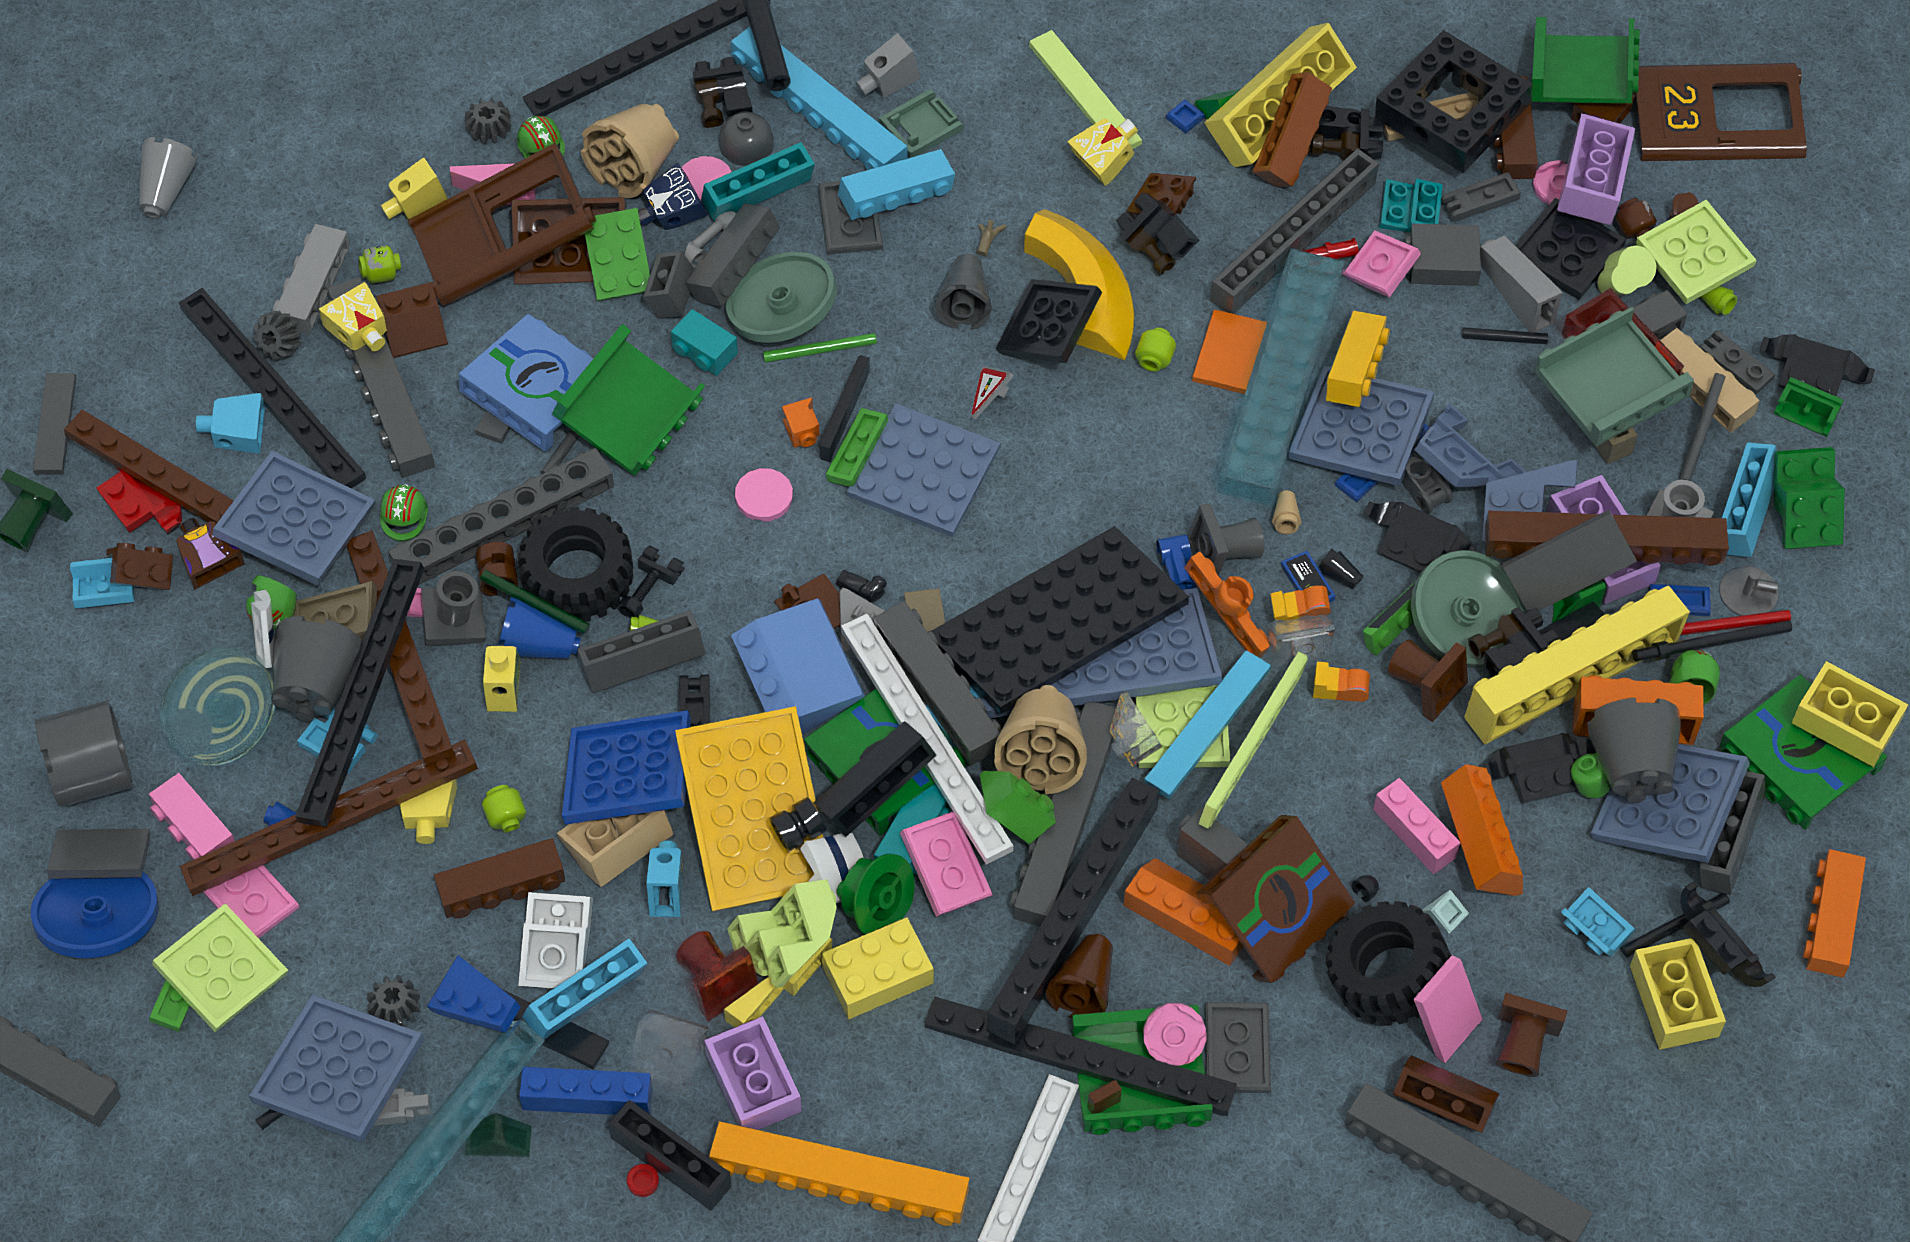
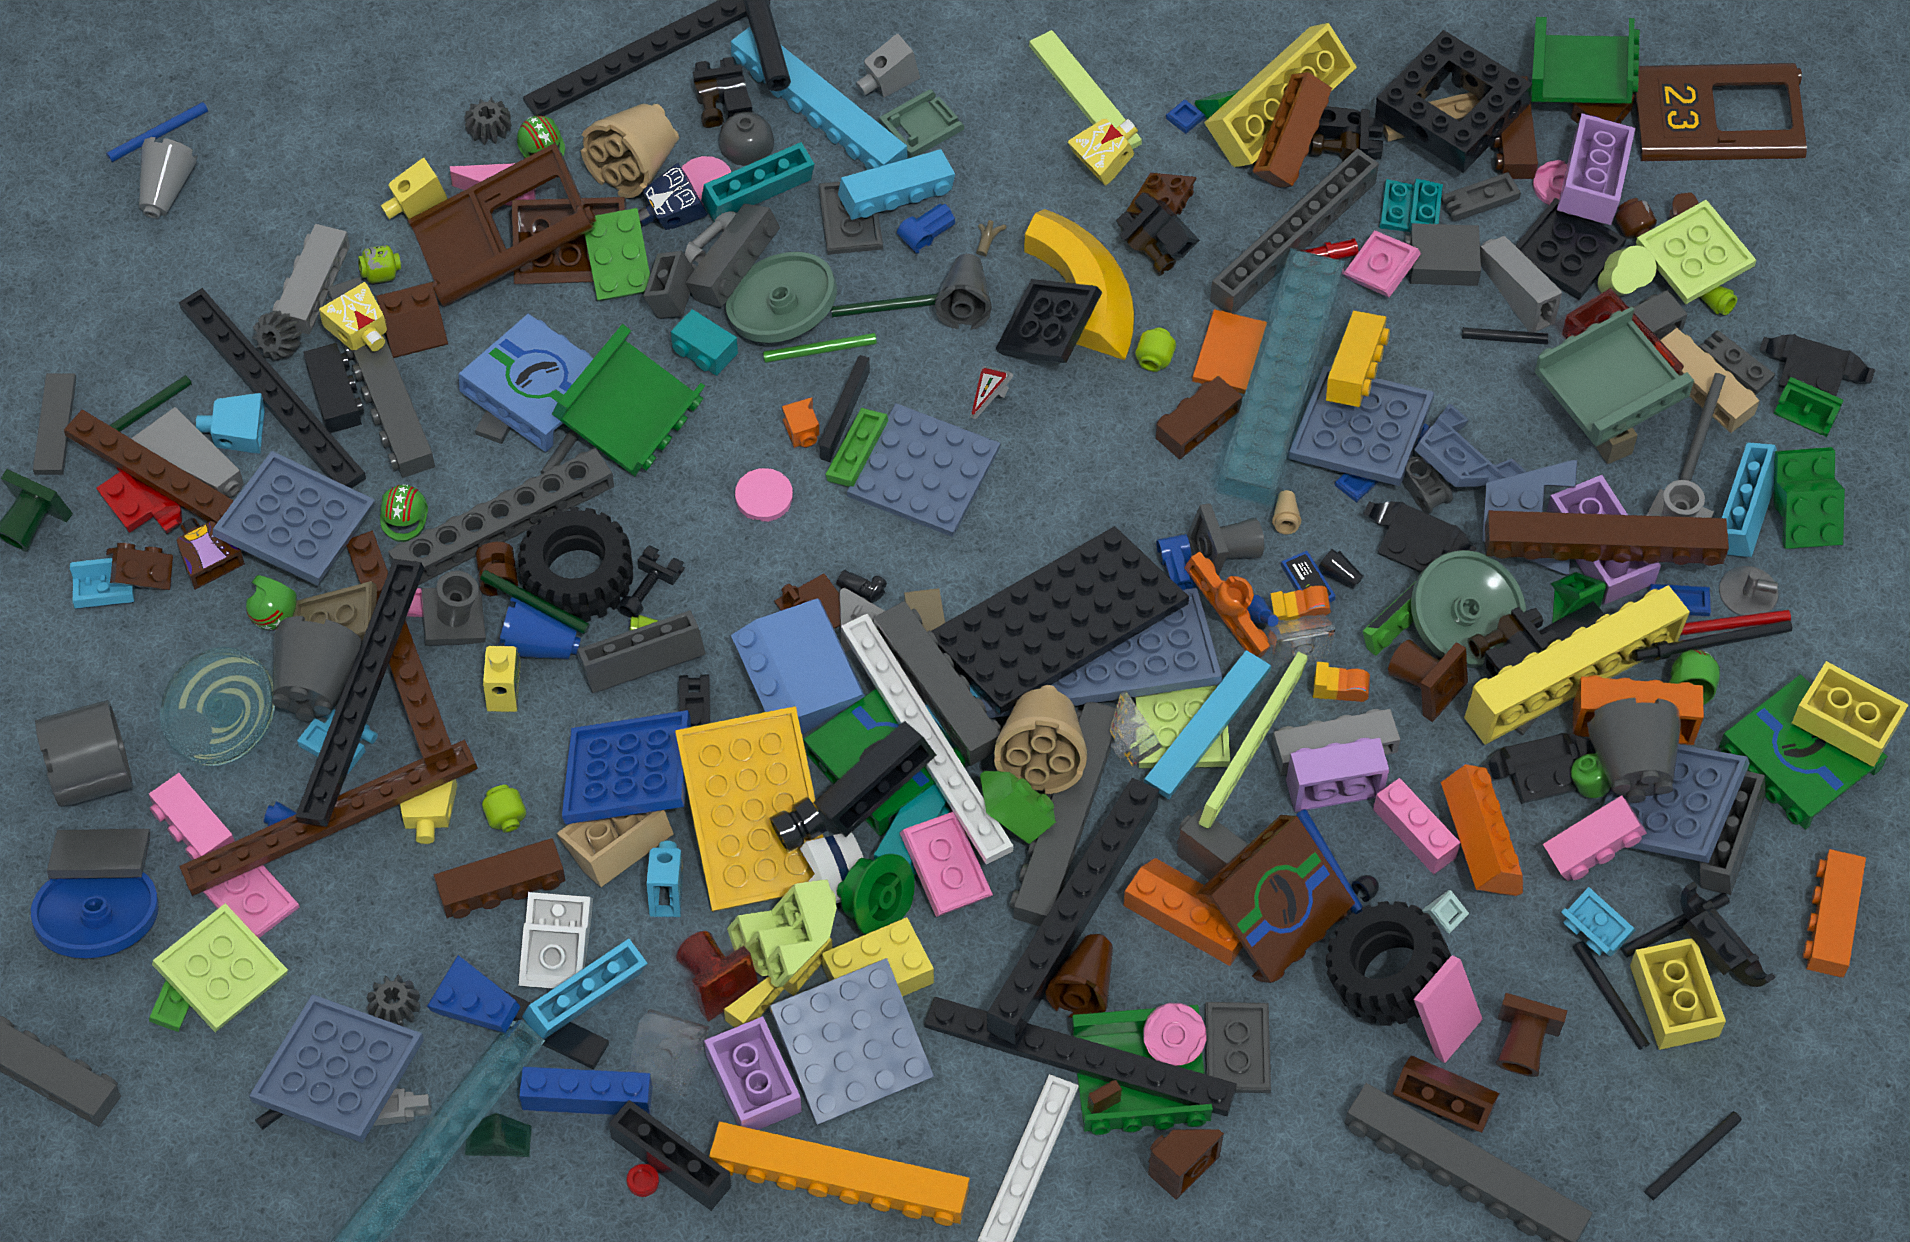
white slope [251,590,274,668] -> none
dark grey tile [1502,509,1637,611] -> none
none -> blue bar [106,102,208,162]
none -> dark green bar [109,375,192,432]
none -> light grey slope [131,407,244,497]
none -> black brick [303,343,365,433]
none -> sand blue plate [769,958,934,1125]
none -> dark green bar [831,293,938,318]
none -> blue piece [897,204,955,254]
none -> reddish brown slope [1148,1129,1224,1200]
none -> reddish brown brick [1155,376,1243,460]
none -> blue cone [1247,595,1279,627]
none -> light grey brick [1271,709,1400,776]
none -> lavender brick [1286,738,1389,812]
none -> blue bar [1296,809,1363,915]
none -> bright pink brick [1543,795,1647,881]
none -> black piece [1573,941,1650,1050]
none -> black bar [1644,1111,1742,1201]

